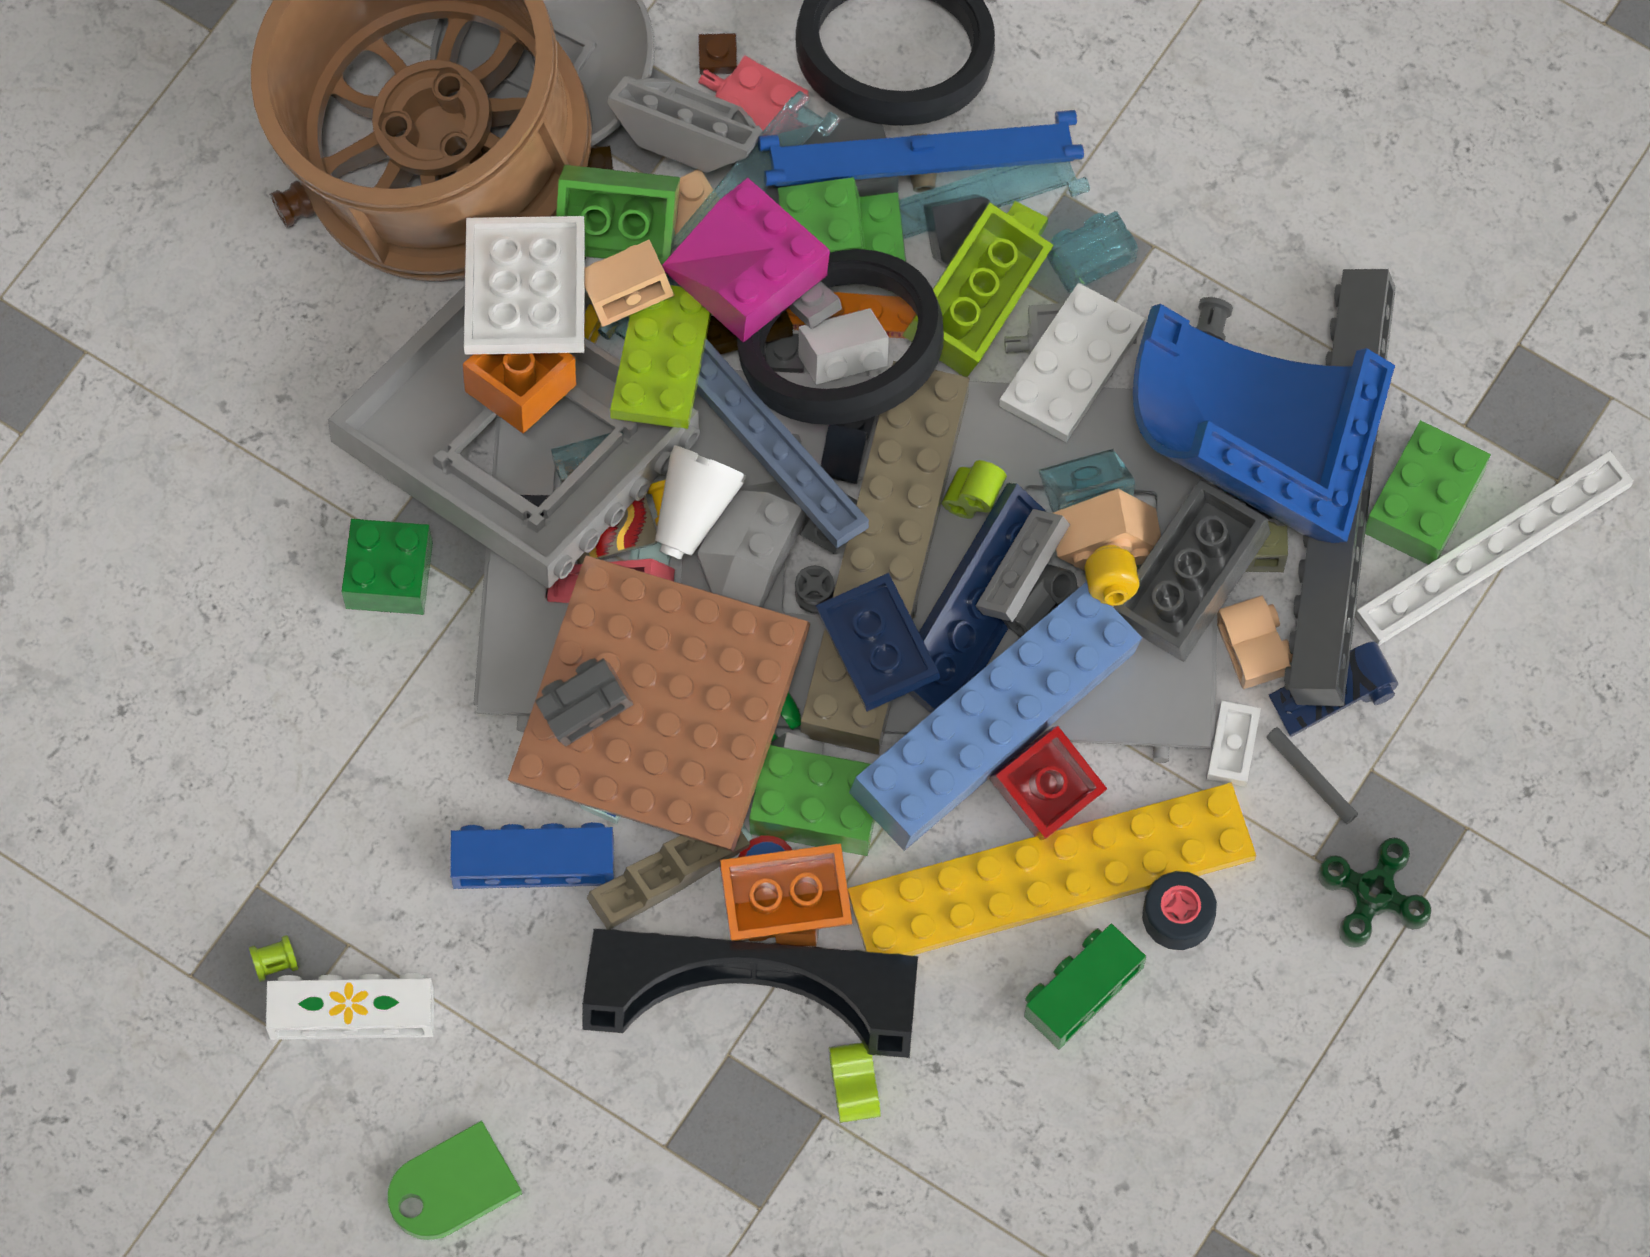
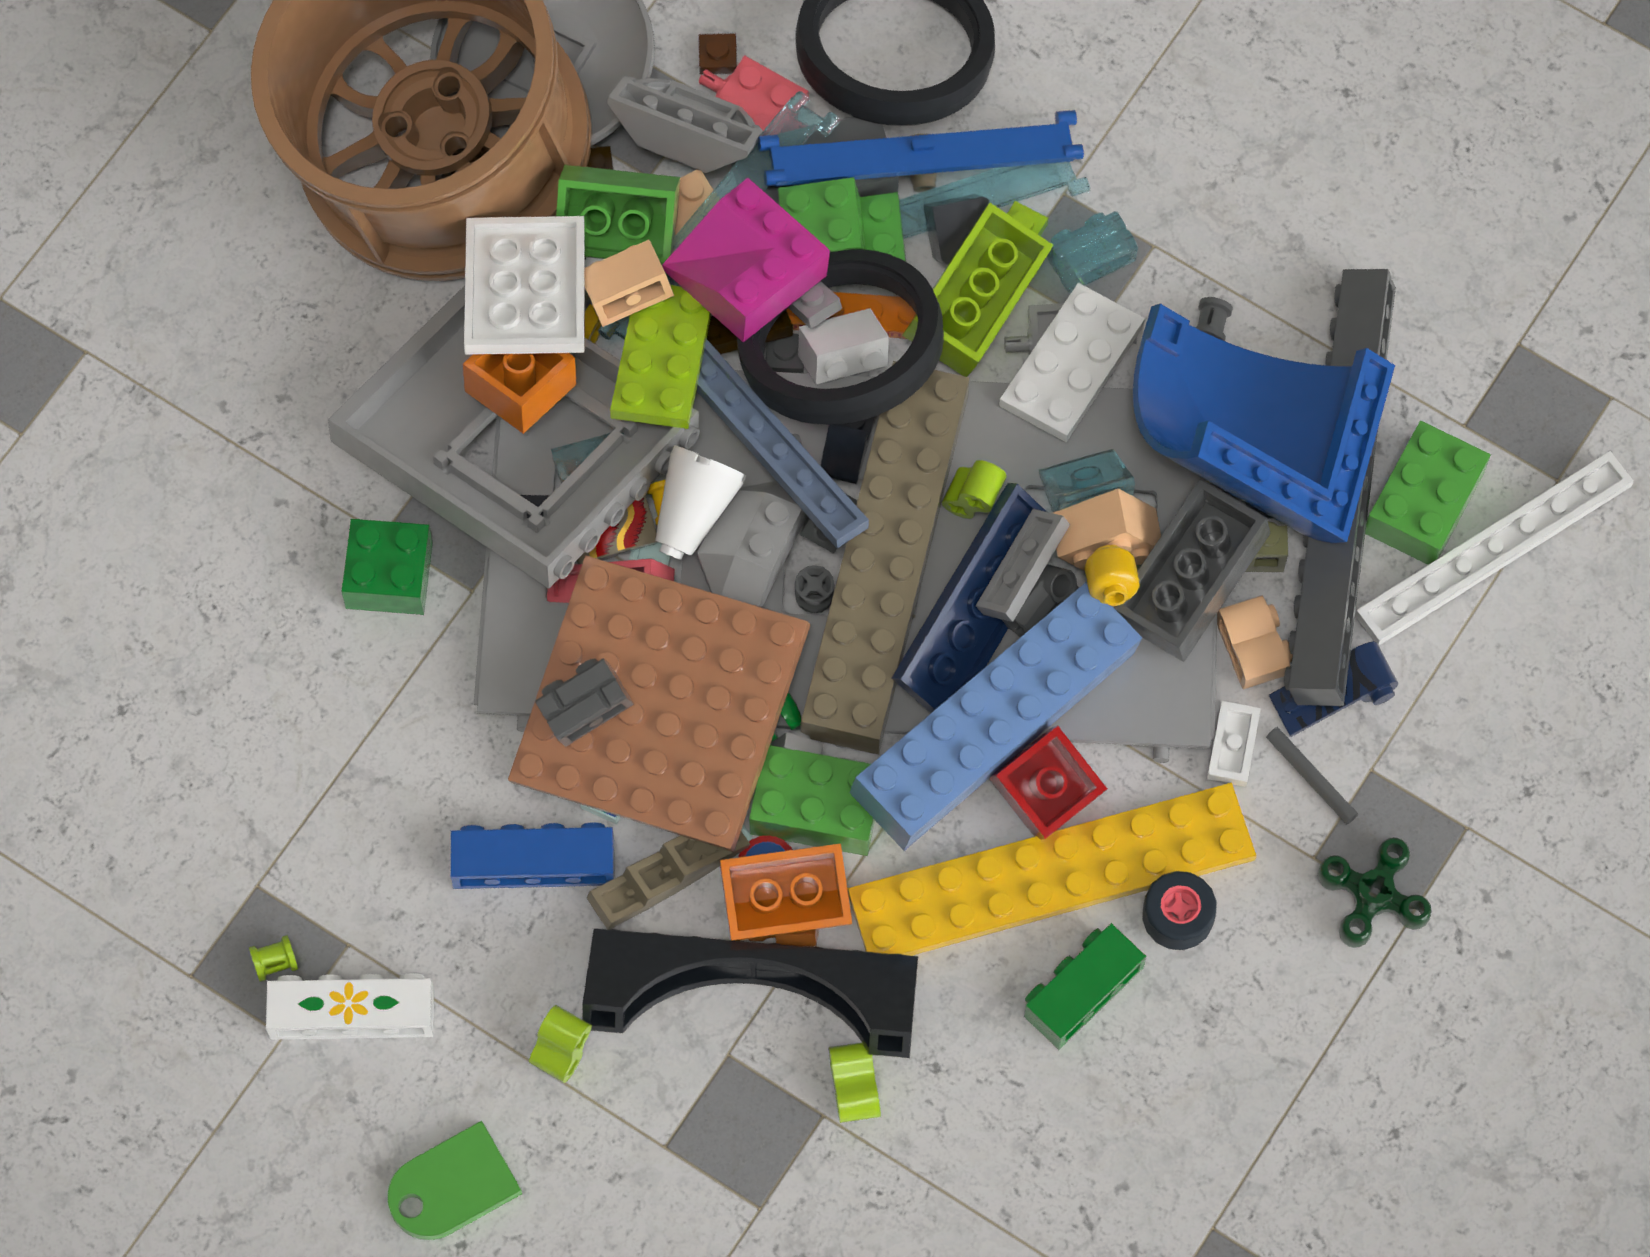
reddish brown wheel [270,180,315,228] -> none
dark blue plate [816,573,940,712] -> none
none -> lime axle [529,1005,592,1083]

